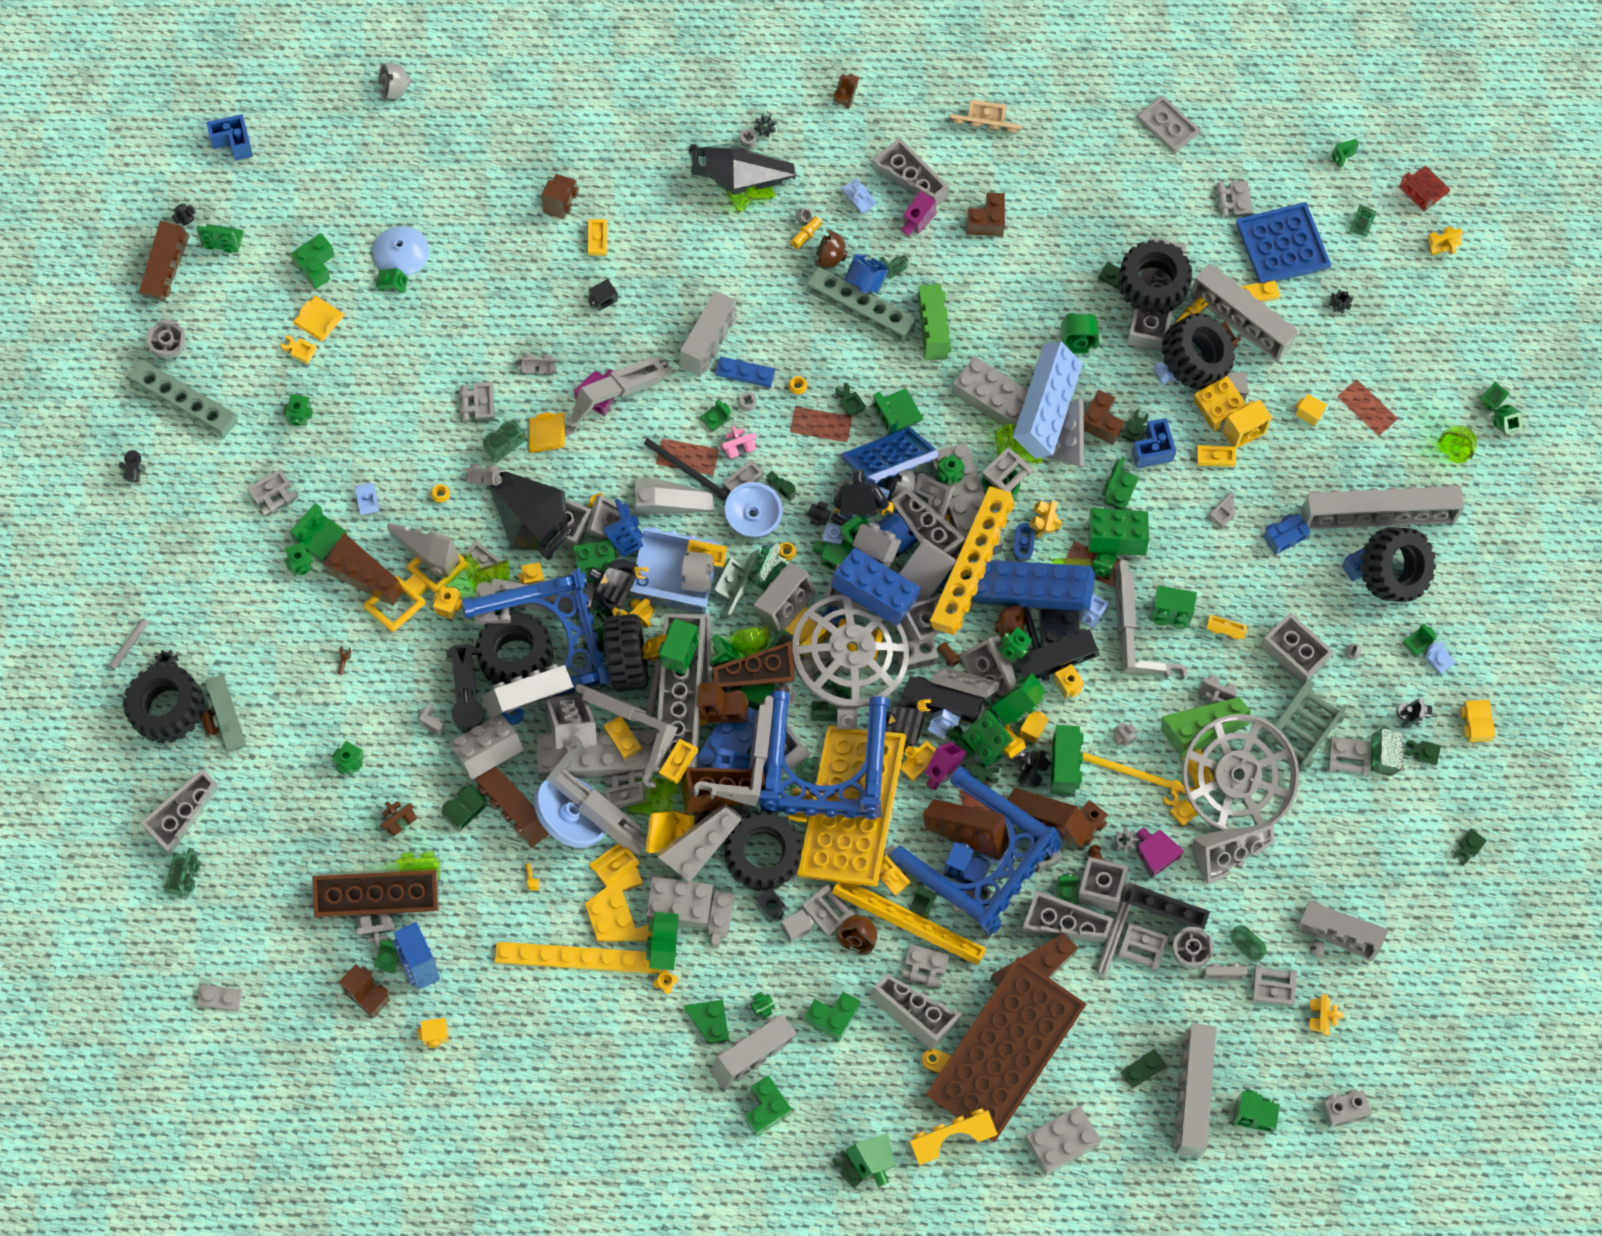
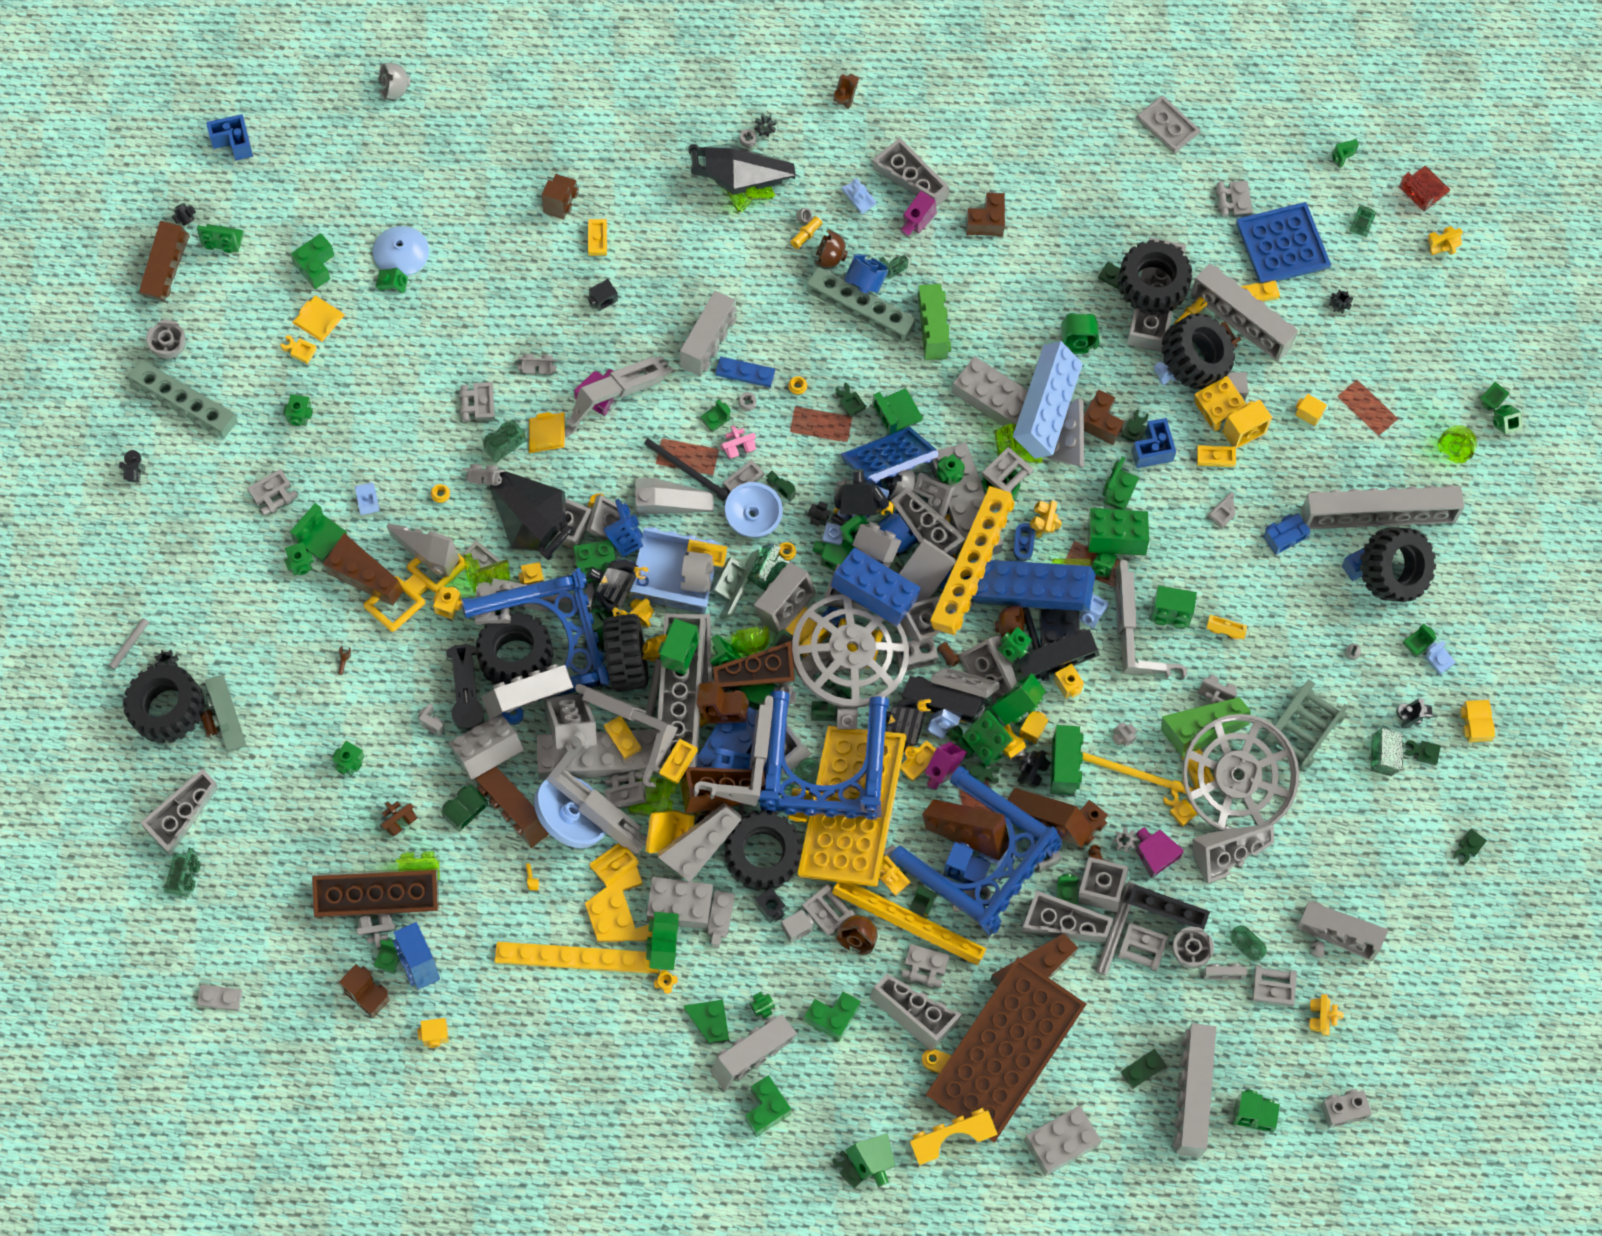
tan bracket [949,100,1022,133] -> none
light grey brick [1260,613,1334,685] -> none
light grey plate [1328,736,1371,776] -> none

